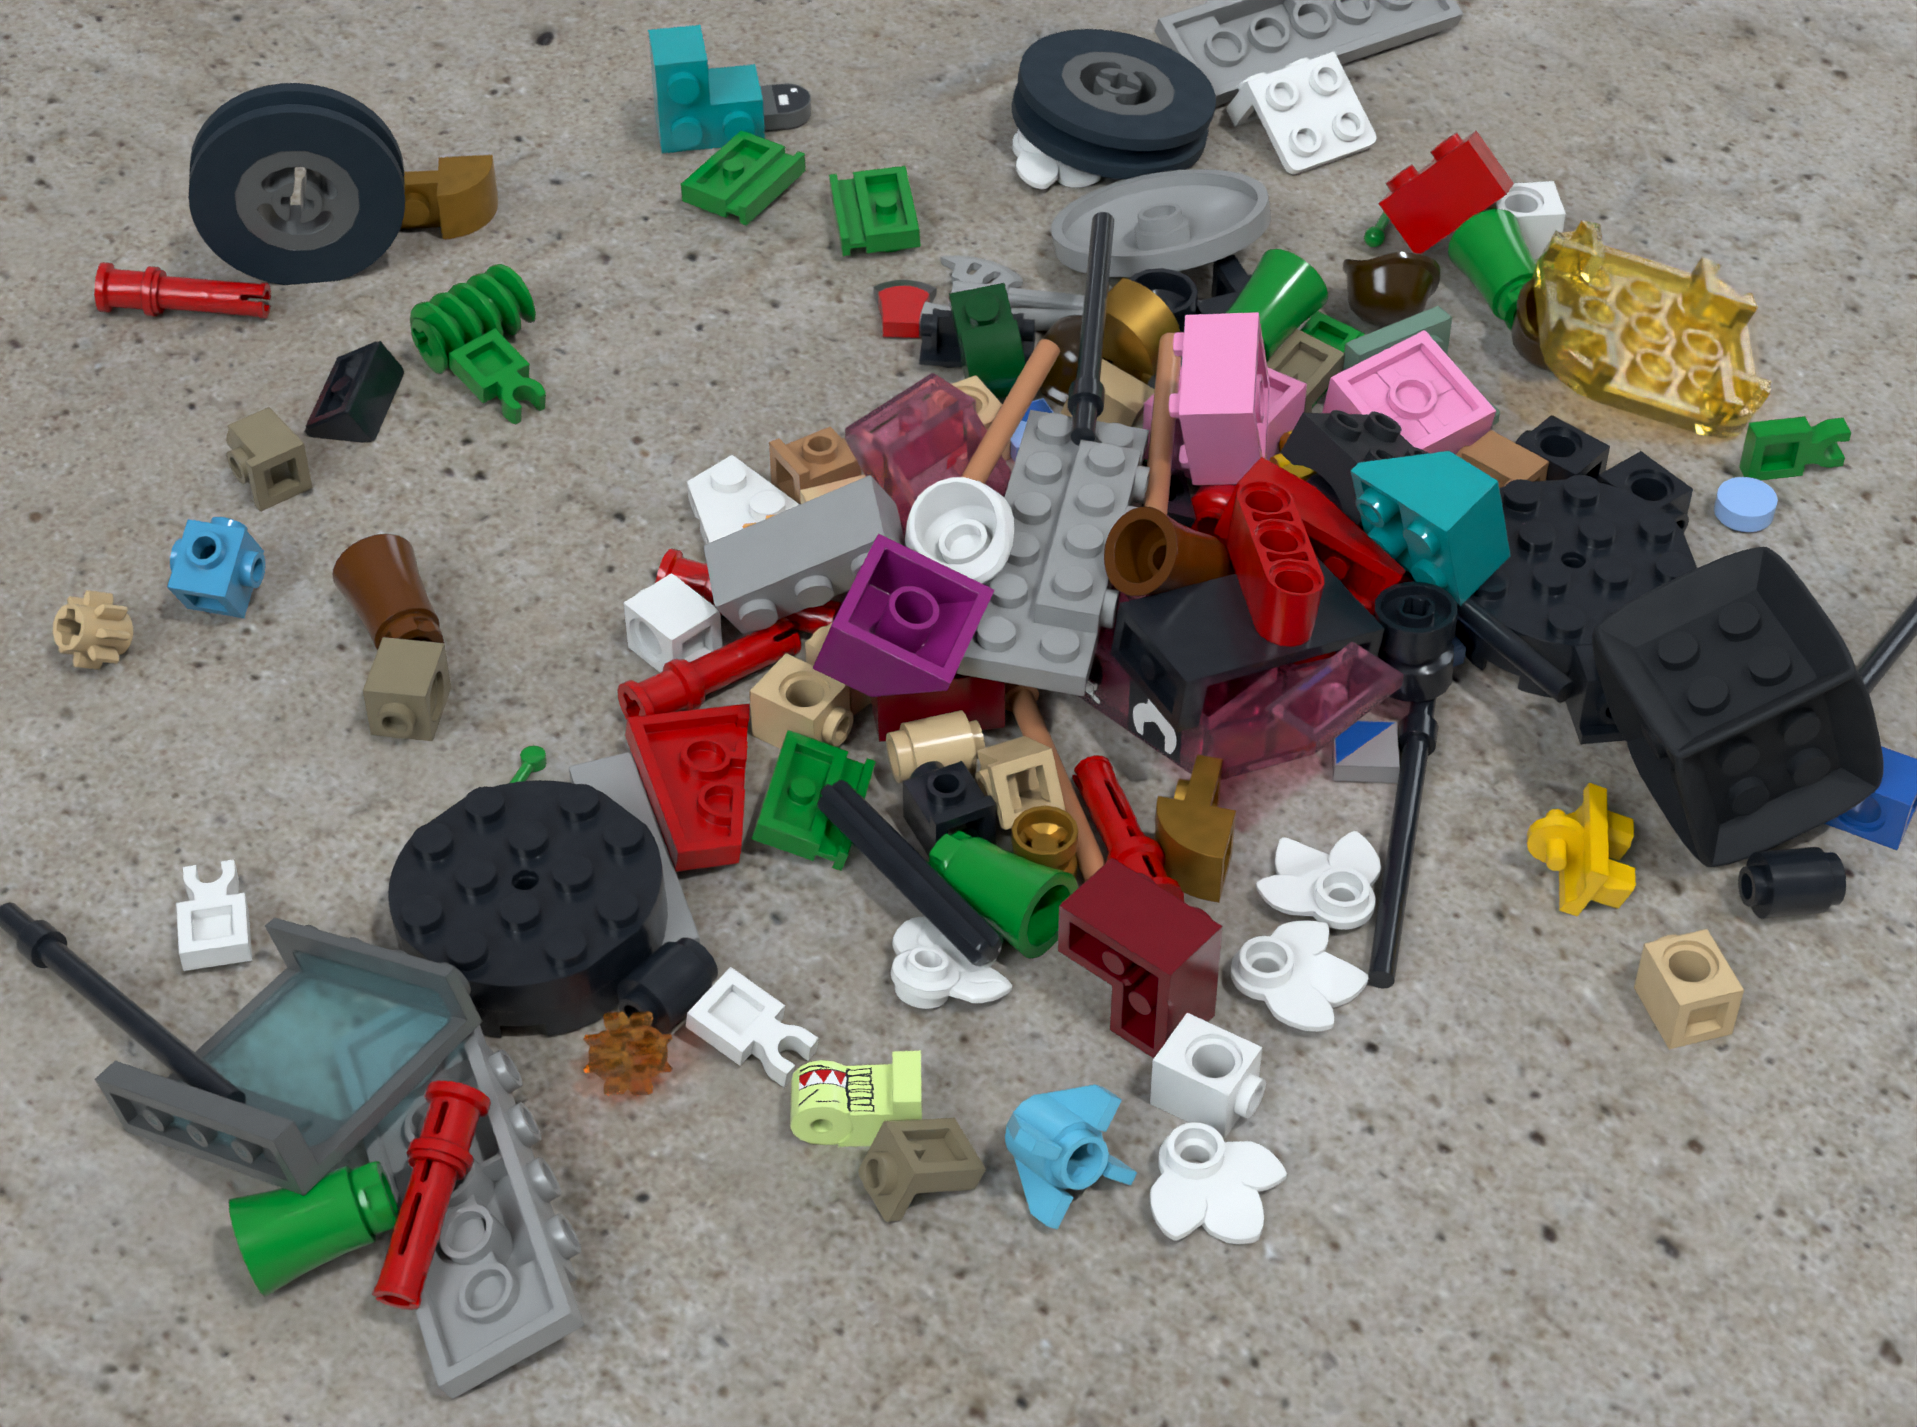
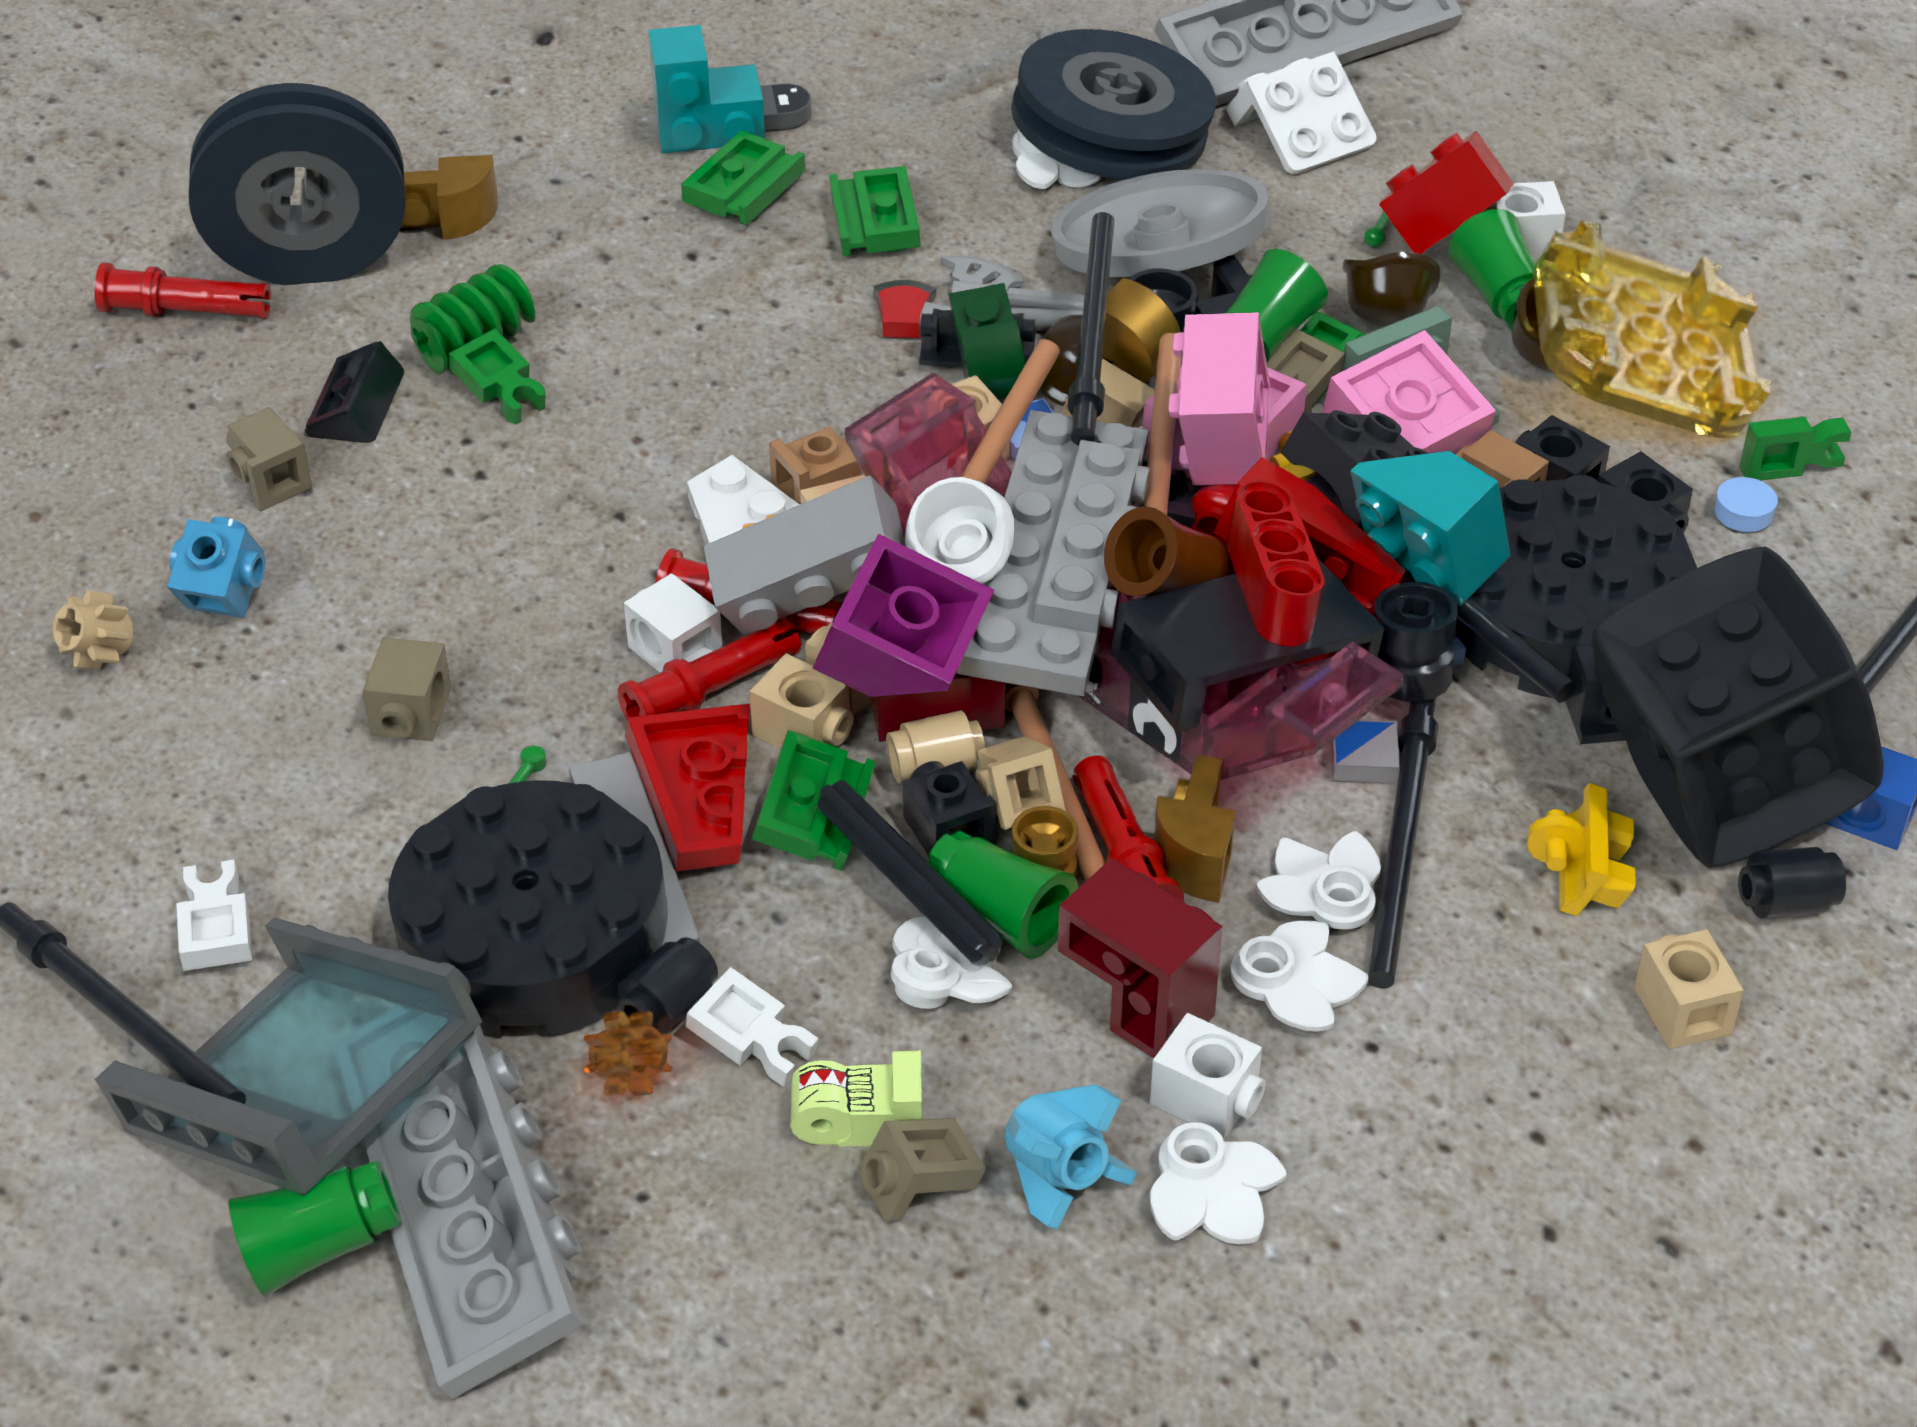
reddish brown plant [332,534,444,650] -> none
red pin [372,1080,491,1310] -> none

